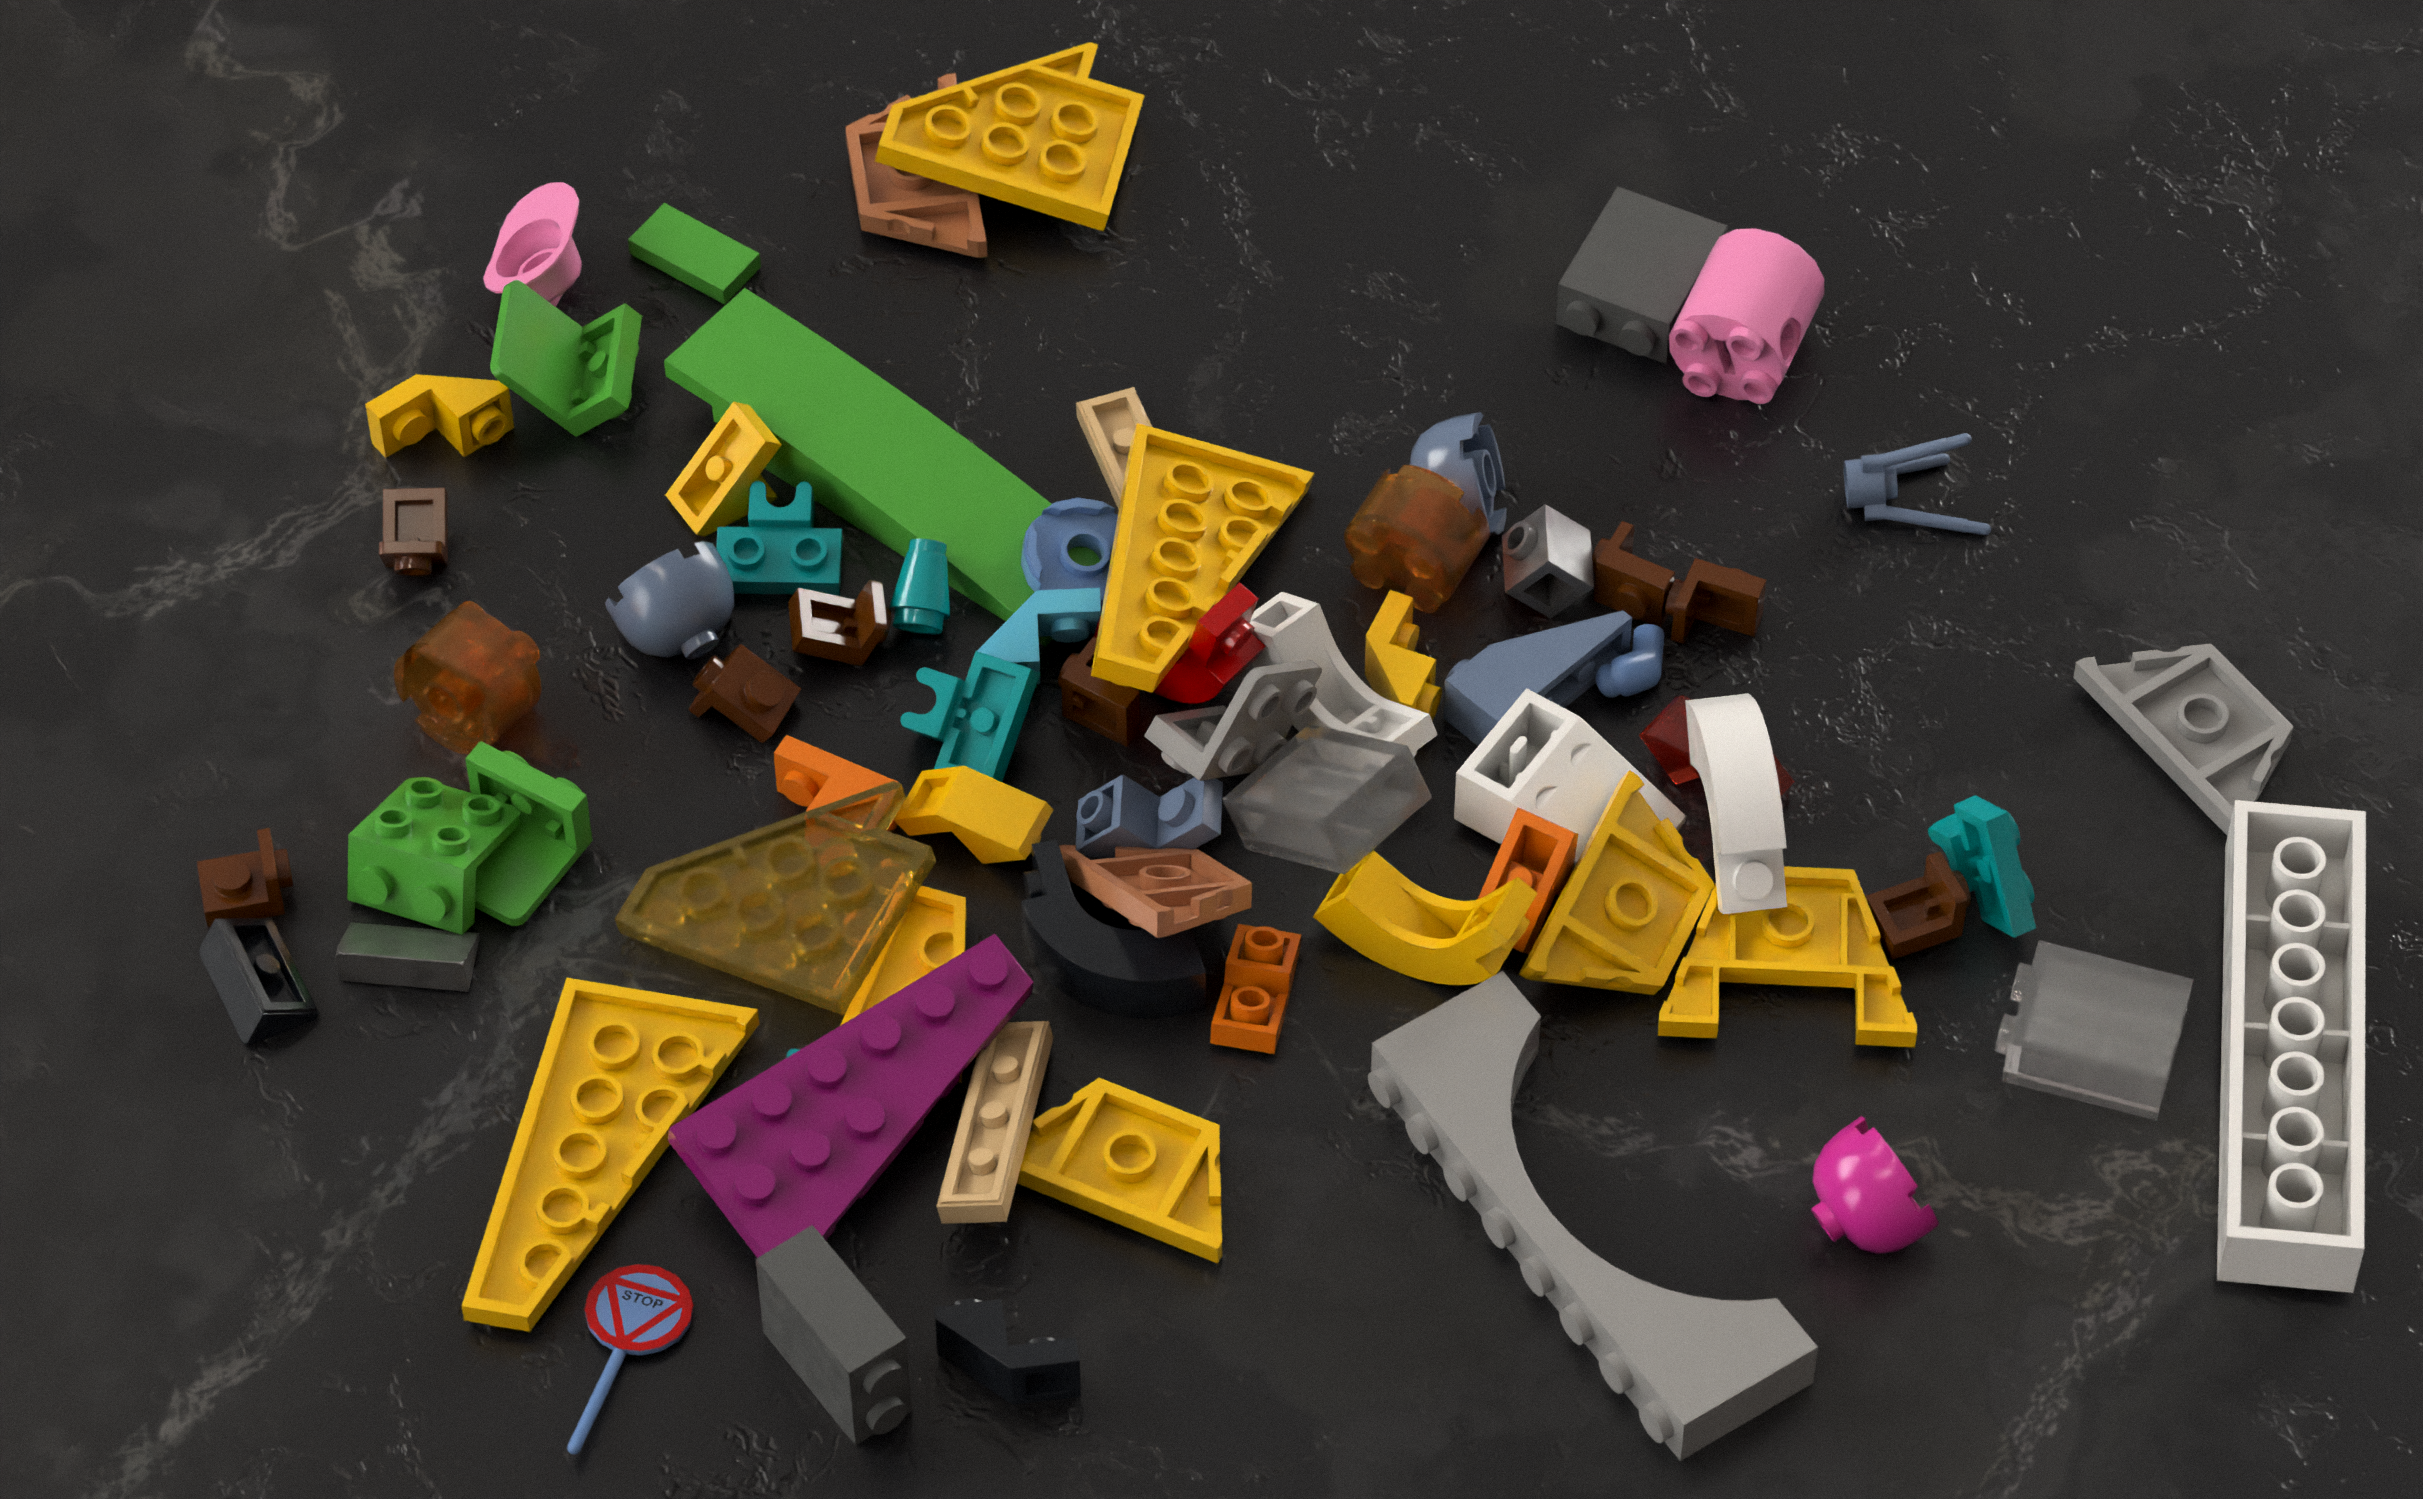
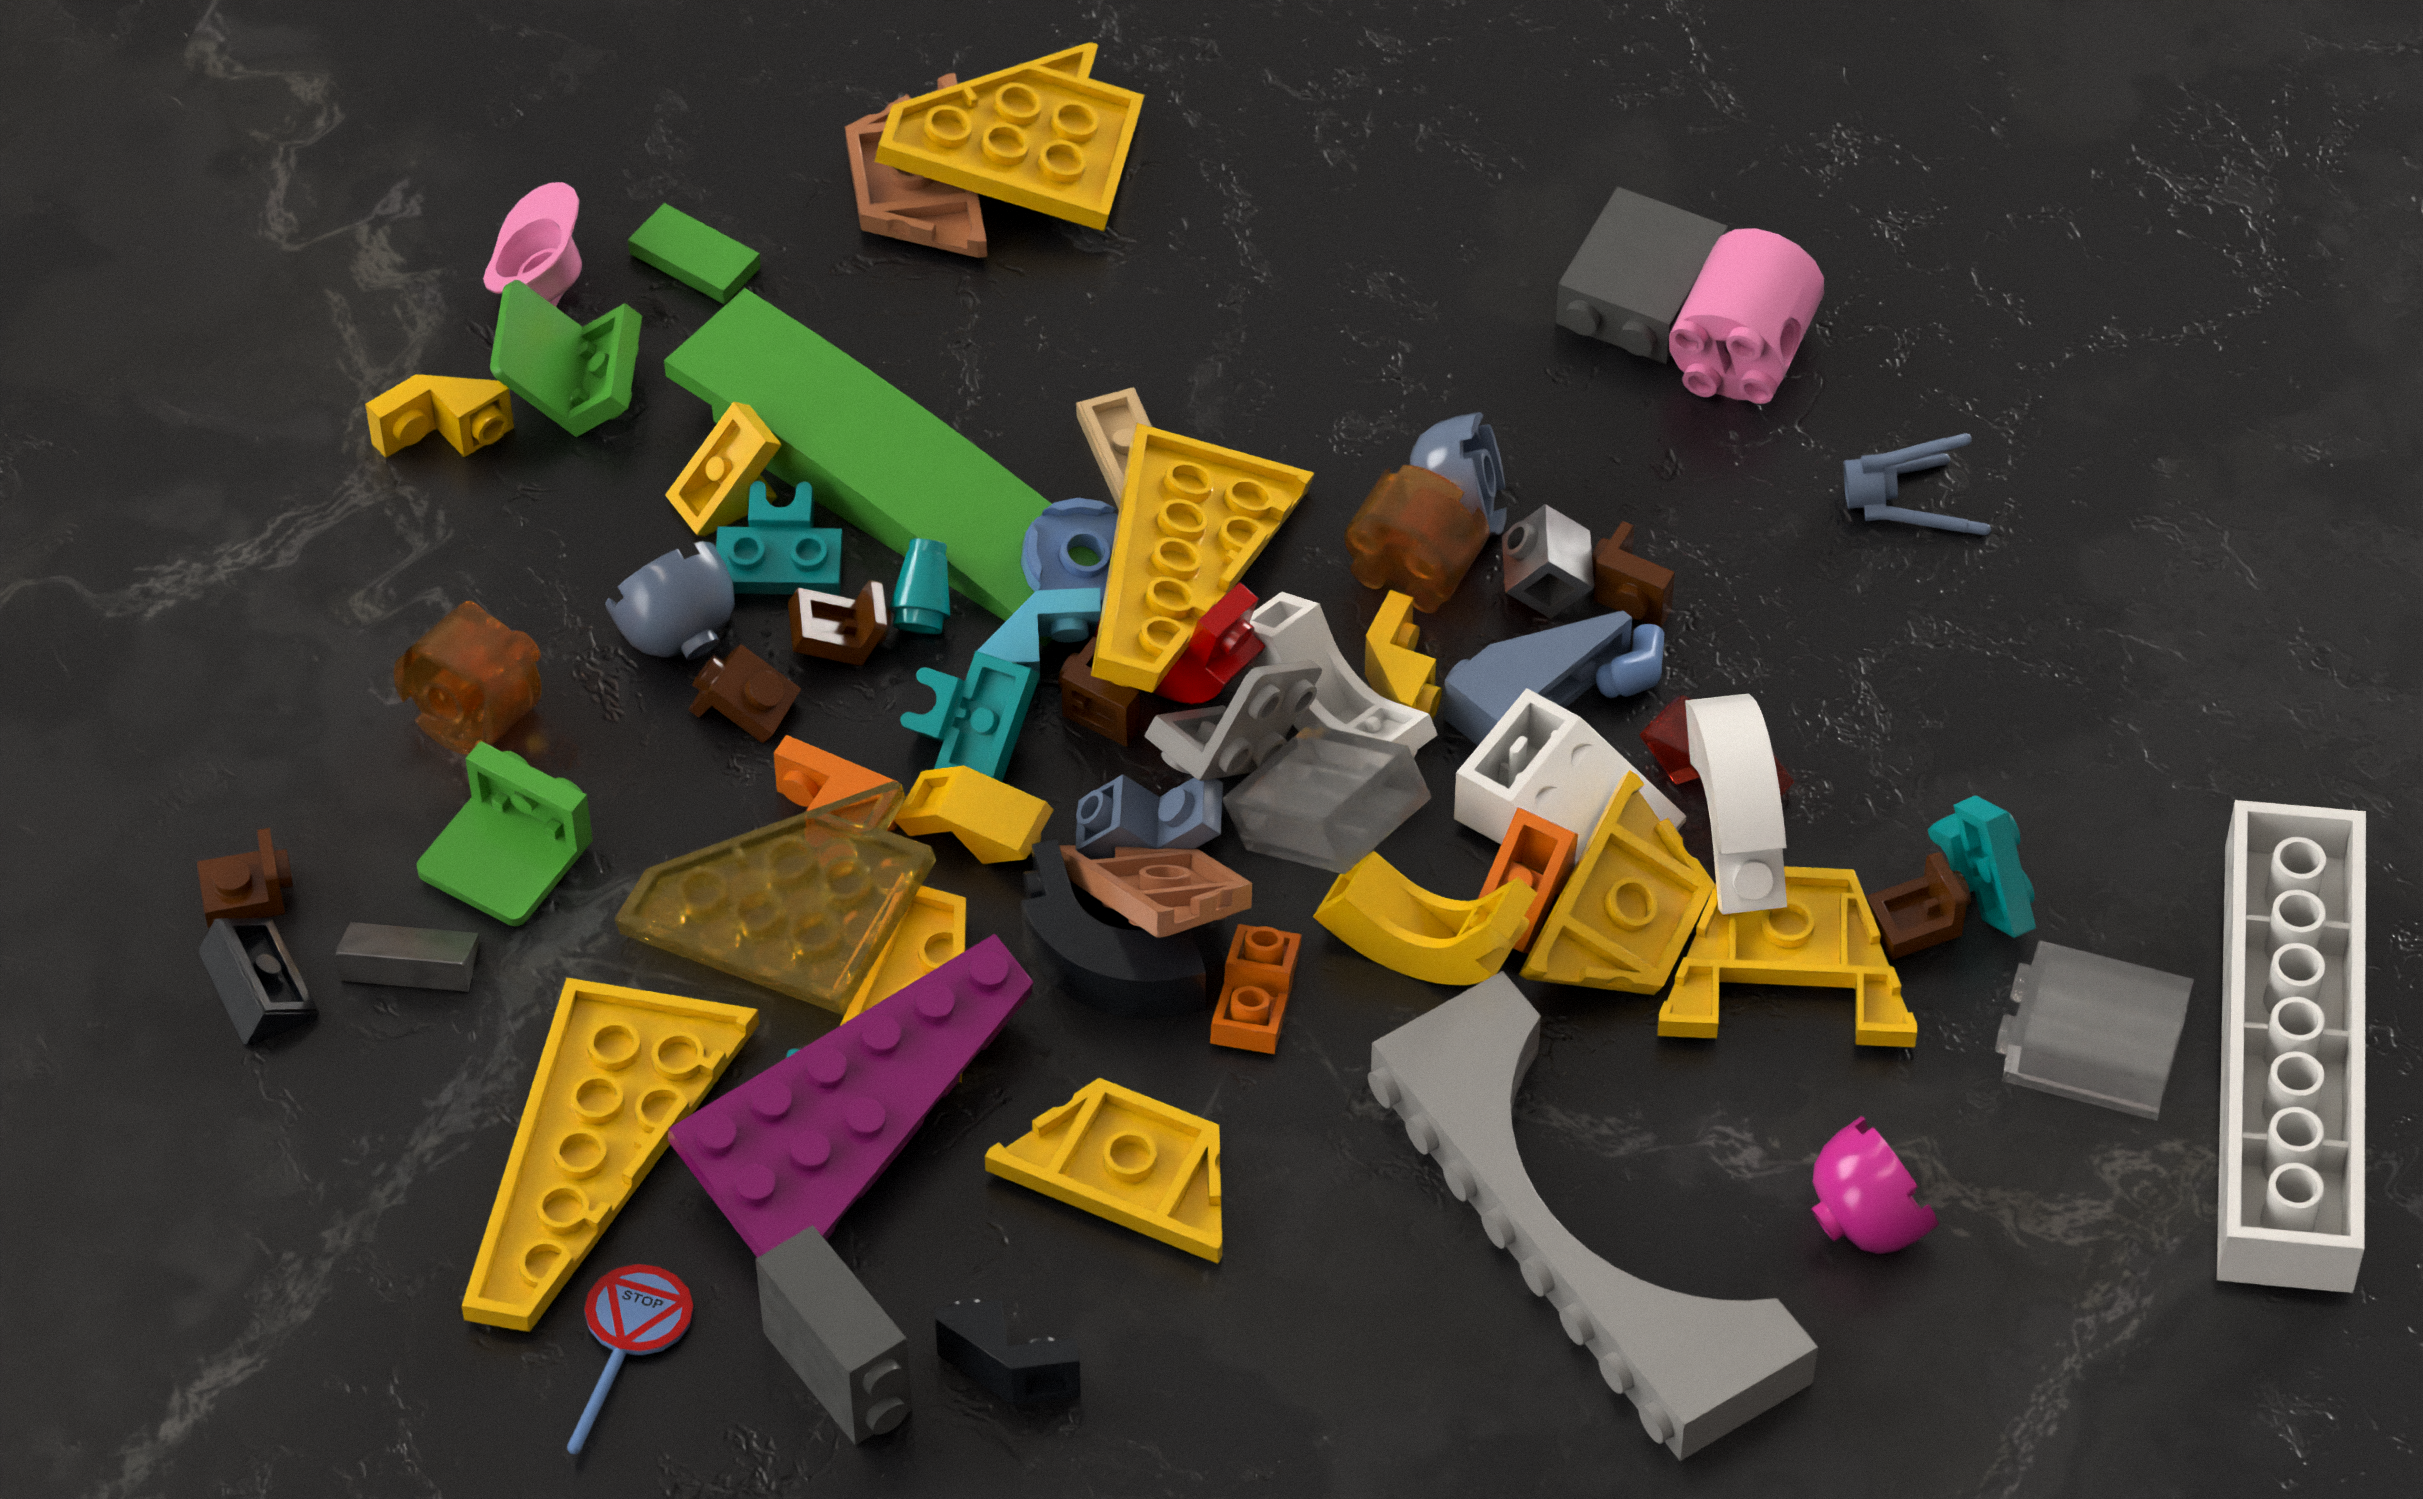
bright green bracket [347,777,521,935] -> none
reddish brown bracket [379,488,448,576] -> none
tan tile [937,1021,1054,1224] -> none
reddish brown bracket [1665,558,1766,644] -> none
light grey wing [2073,643,2293,836] -> none

